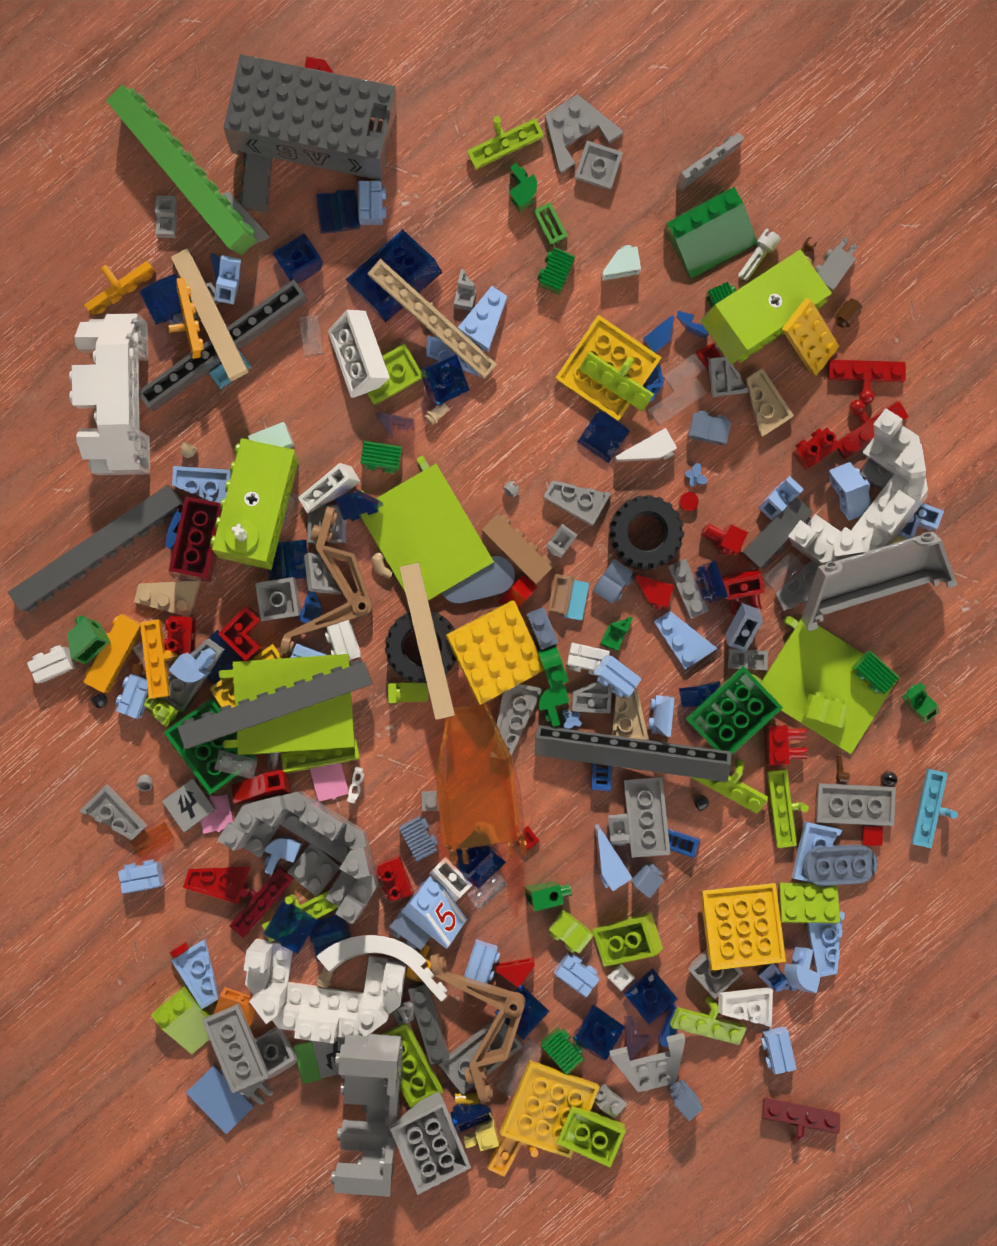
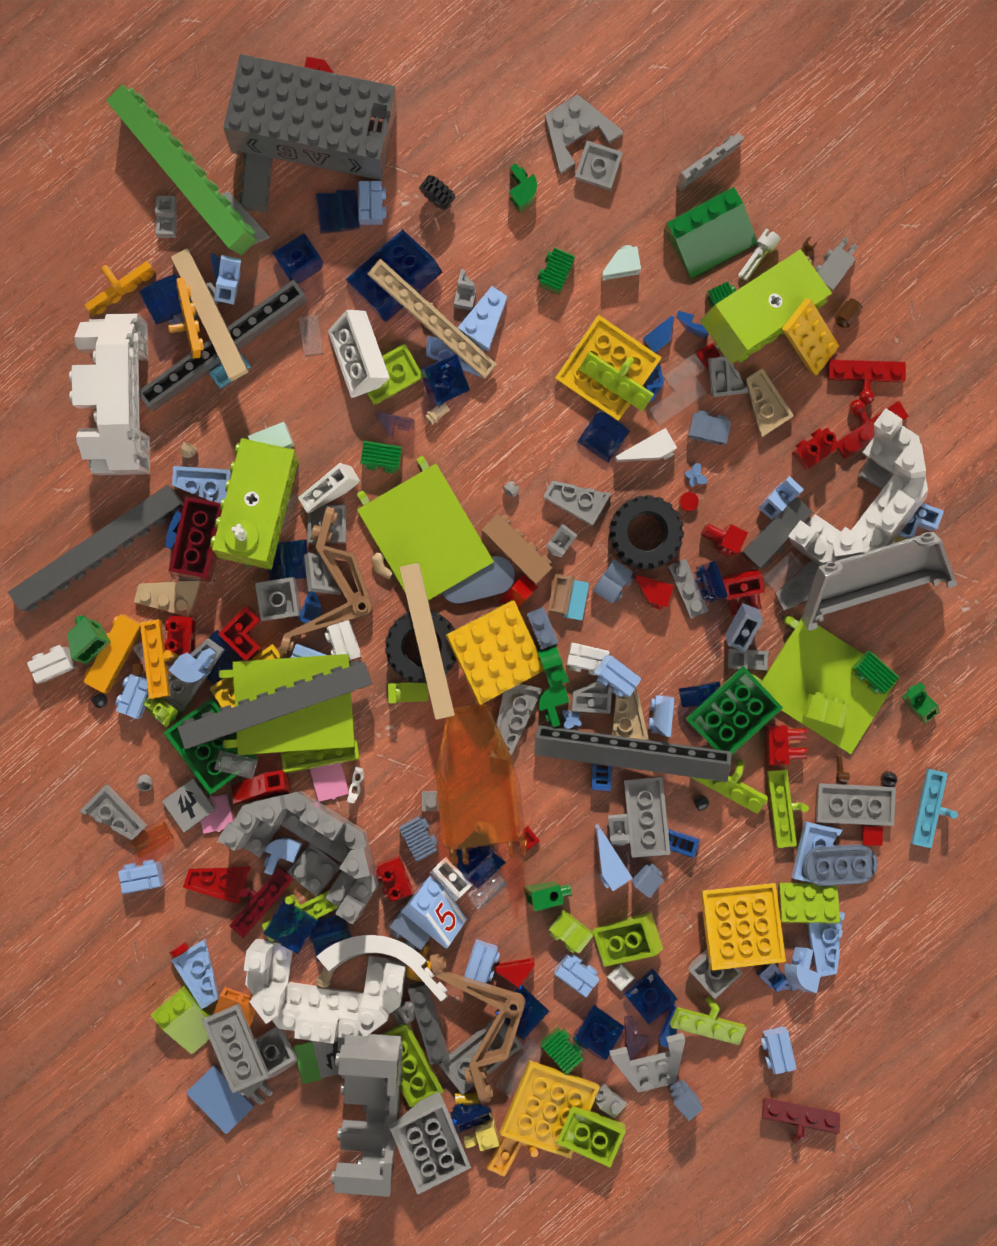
light grey pin [267,752,282,770] -> none
clear blue slope [336,490,383,521] -> none
lime plate [467,116,544,170] -> none
bright green tile [533,202,568,246] -> none
green slope [599,617,633,652] -> none
light blue wing [653,611,717,669] -> none
white wing [718,987,773,1027] -> none
light blue brick [829,462,872,521] -> none
none -> black tyre [419,175,456,210]

